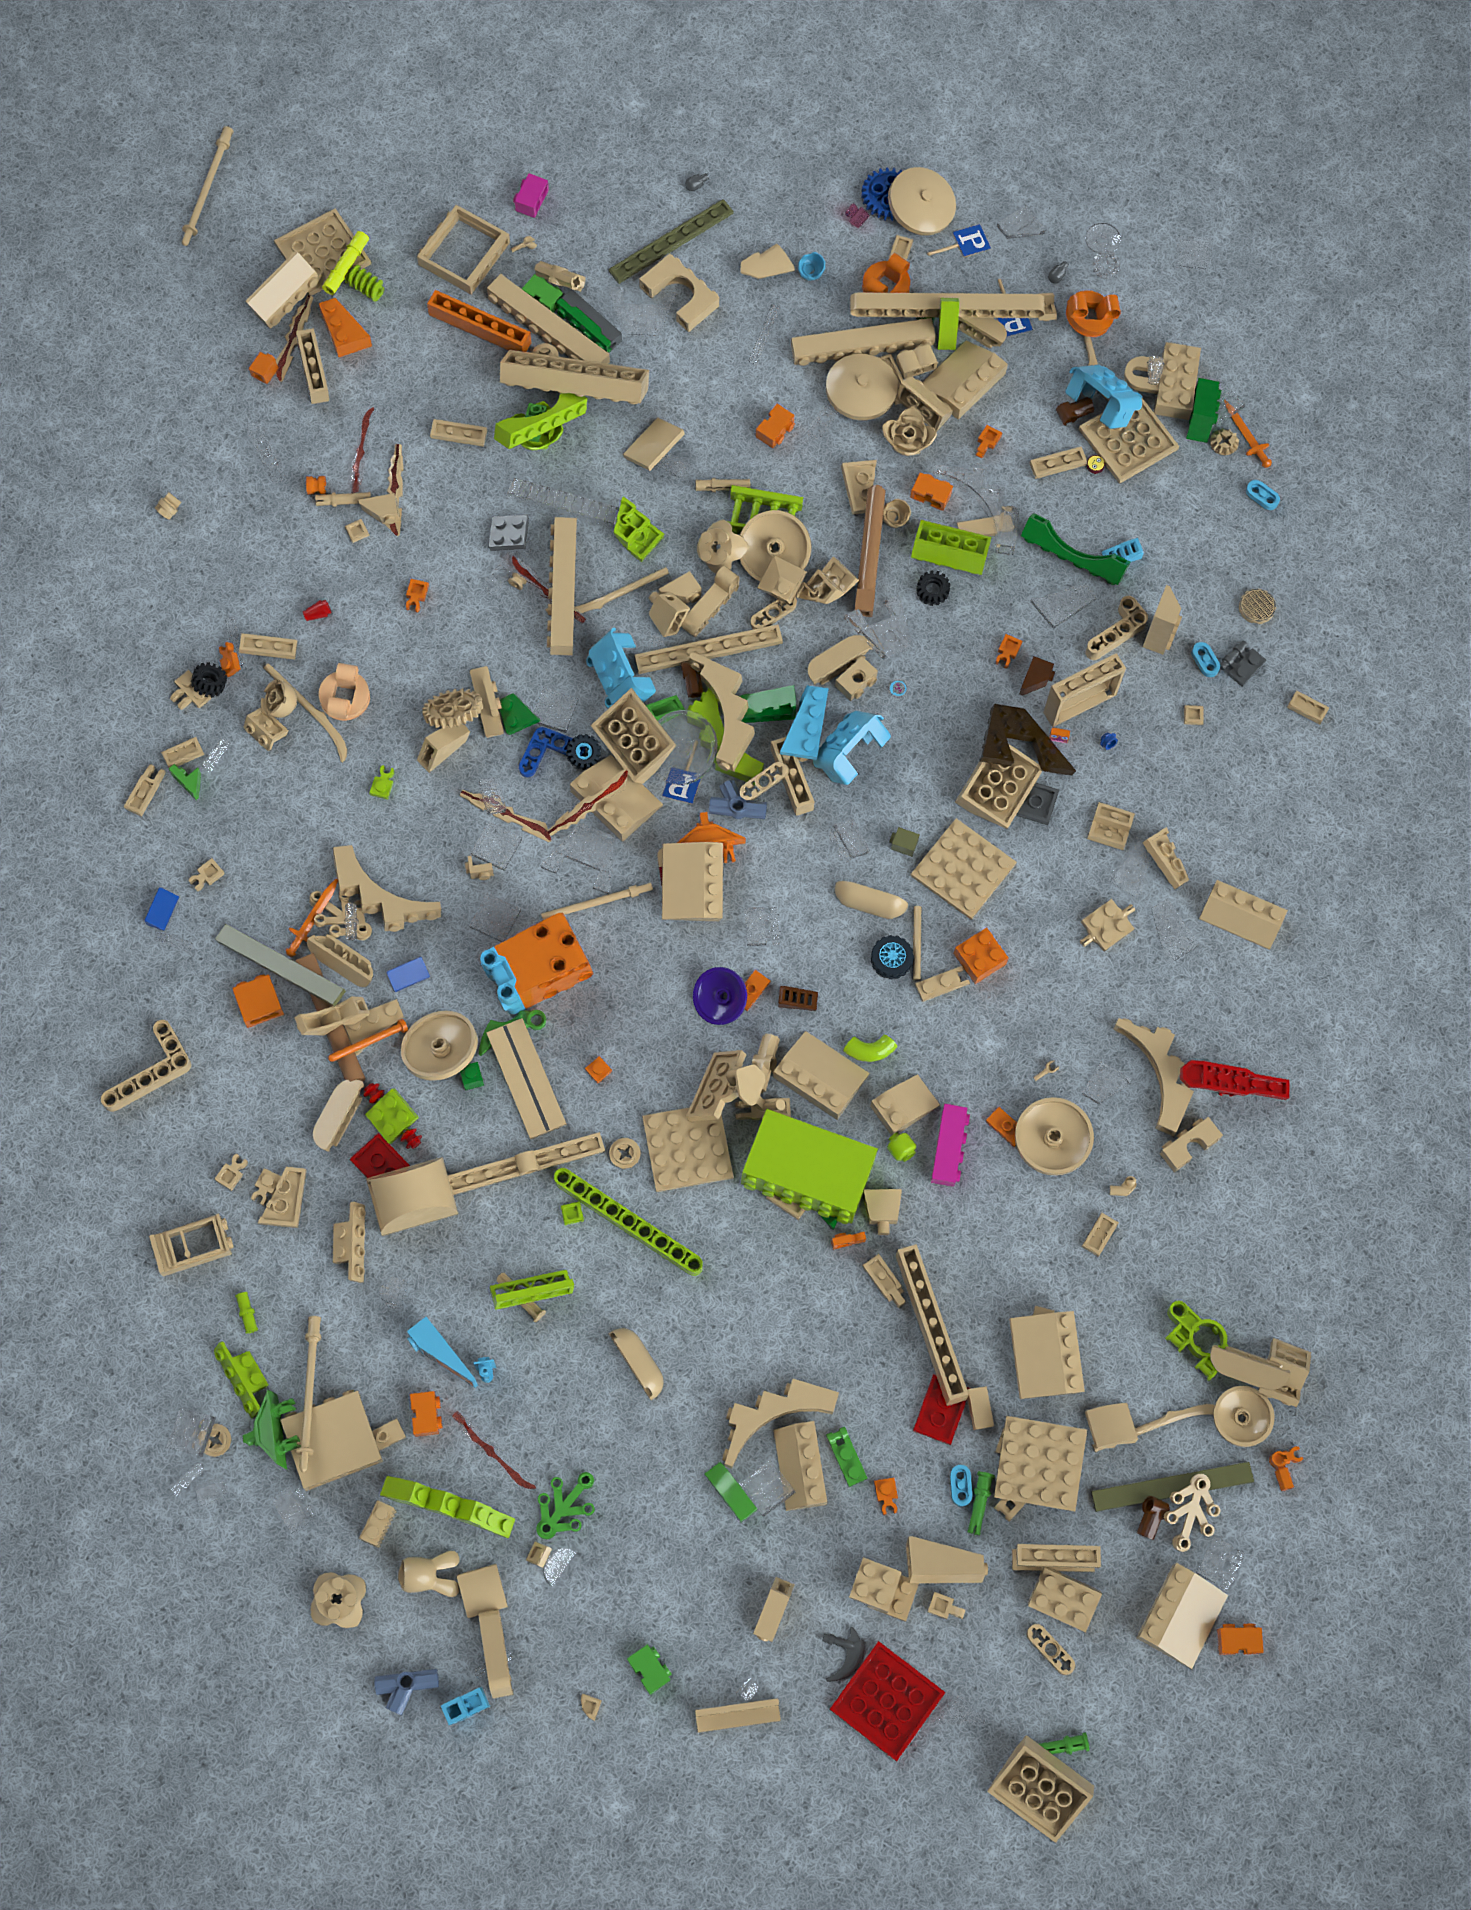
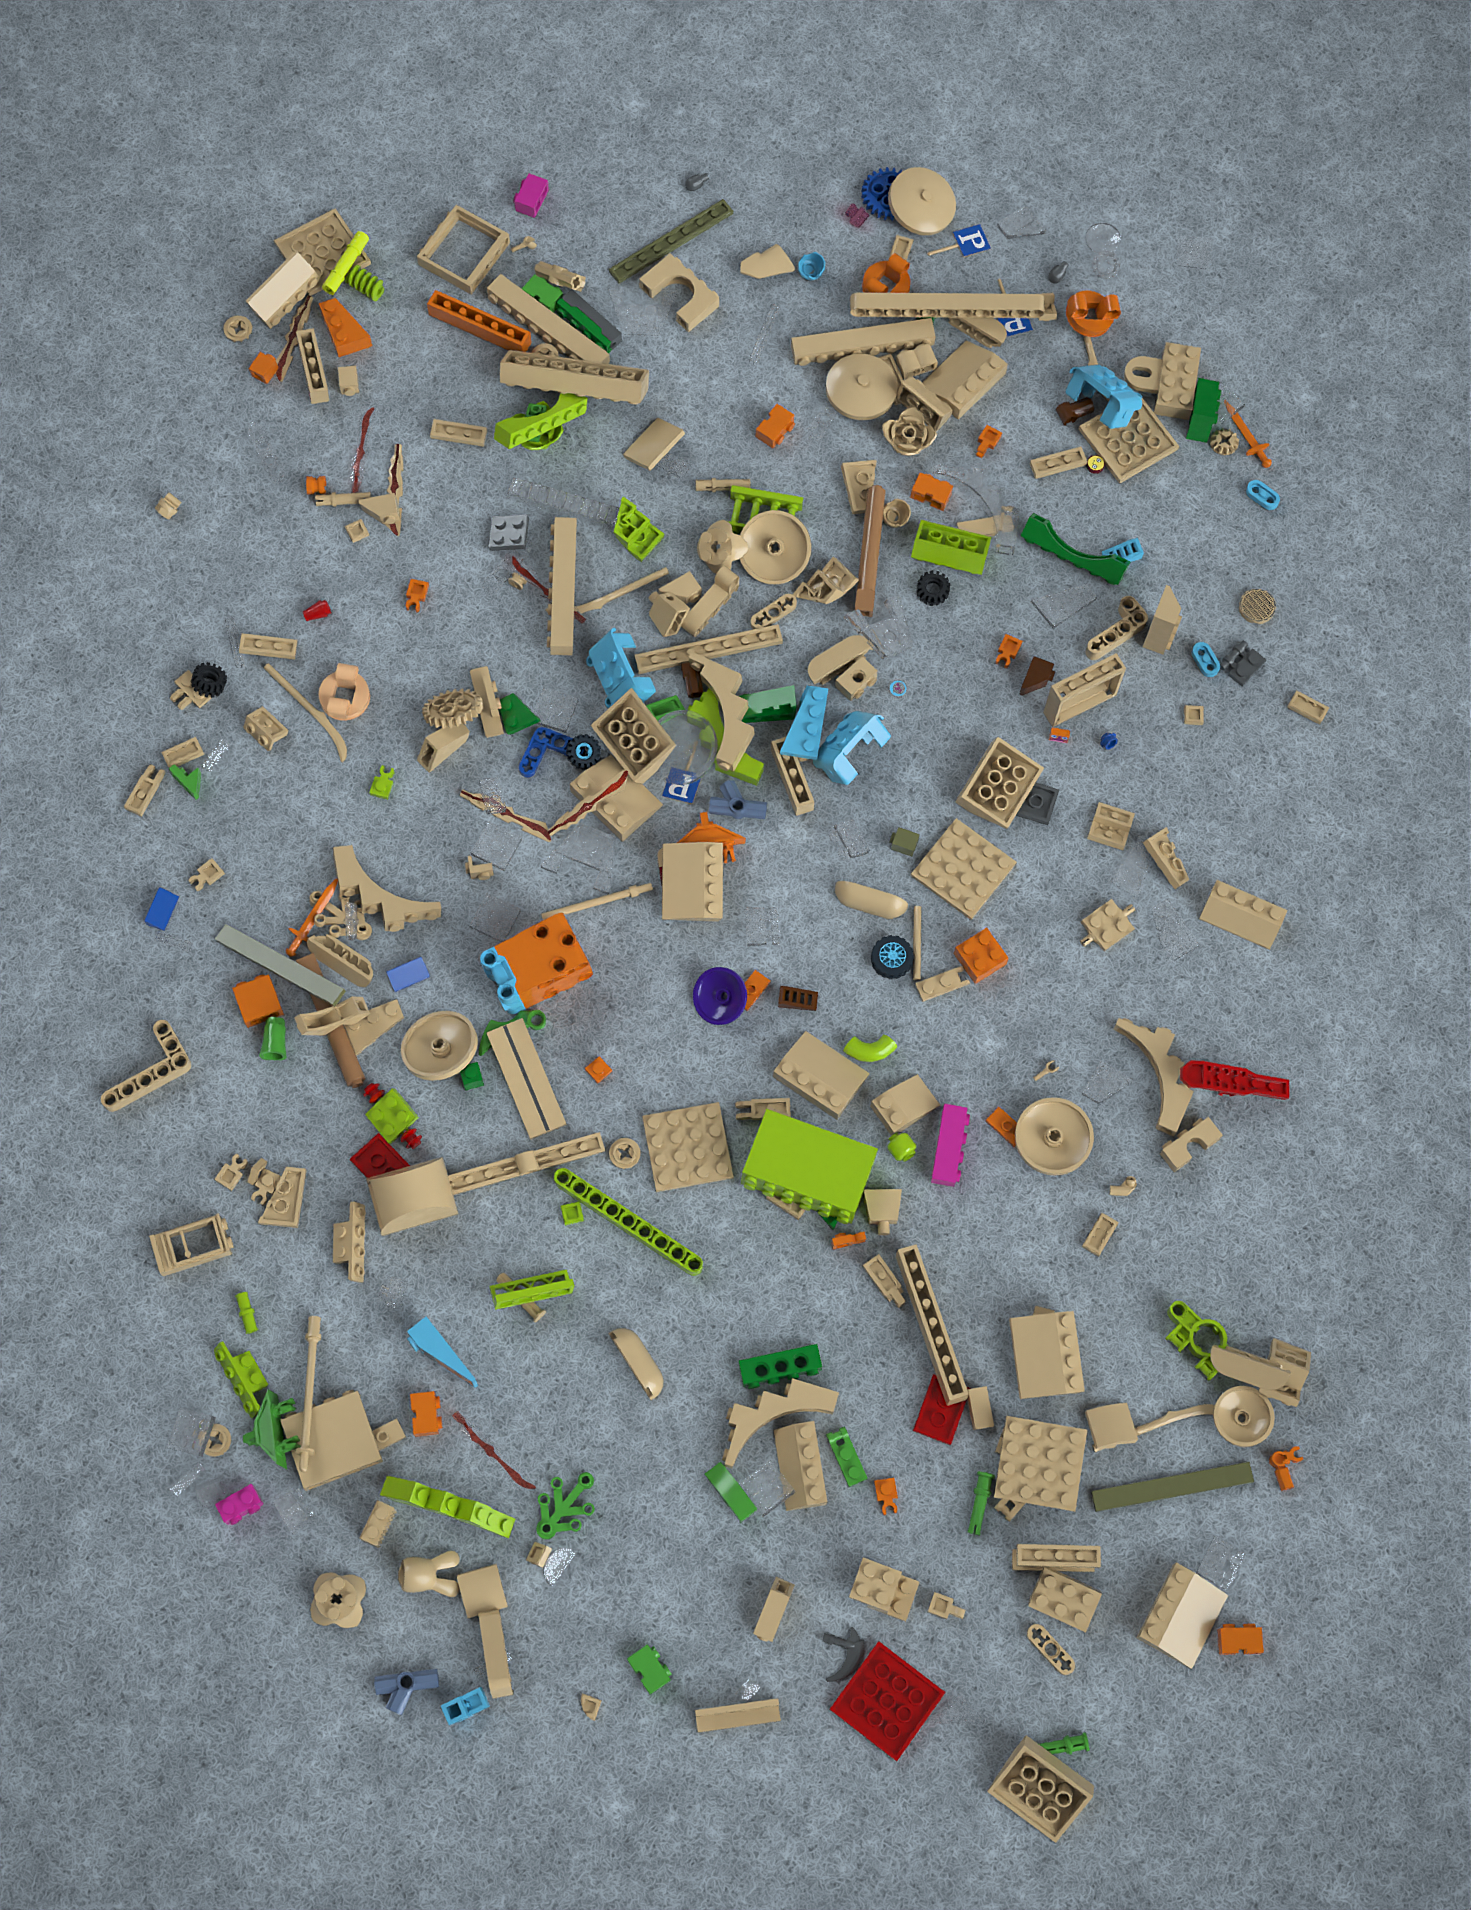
tan bar [182,126,234,246] -> none
orange plate [219,642,241,677] -> none
tan cylinder [261,679,297,718] -> none
tan brick [313,1080,364,1152] -> none
orange bar [328,1019,408,1062] -> none
medium azure hinge [474,1357,496,1383] -> none
tan plate [686,1050,786,1121] -> none
tan beam [740,762,789,800] -> none
tan piece [752,1033,780,1093] -> none
tan slope [757,555,807,605] -> none
tan slope [906,1536,988,1583] -> none
lime slope [938,298,960,350] -> none
medium azure plate [950,1465,972,1507] -> none
dark brown wing [979,704,1076,776] -> none
reddish brown piece [1137,1496,1170,1540] -> none
clear cone [1147,356,1165,385] -> none
tan plant [1164,1474,1220,1552] -> none
none -> dark pink brick [215,1484,264,1525]
none -> tan gear [224,316,252,343]
none -> tan tile [247,1158,267,1185]
none -> bright green plant [259,1017,287,1060]
none -> tan brick [338,366,359,396]
none -> green brick [738,1344,822,1389]

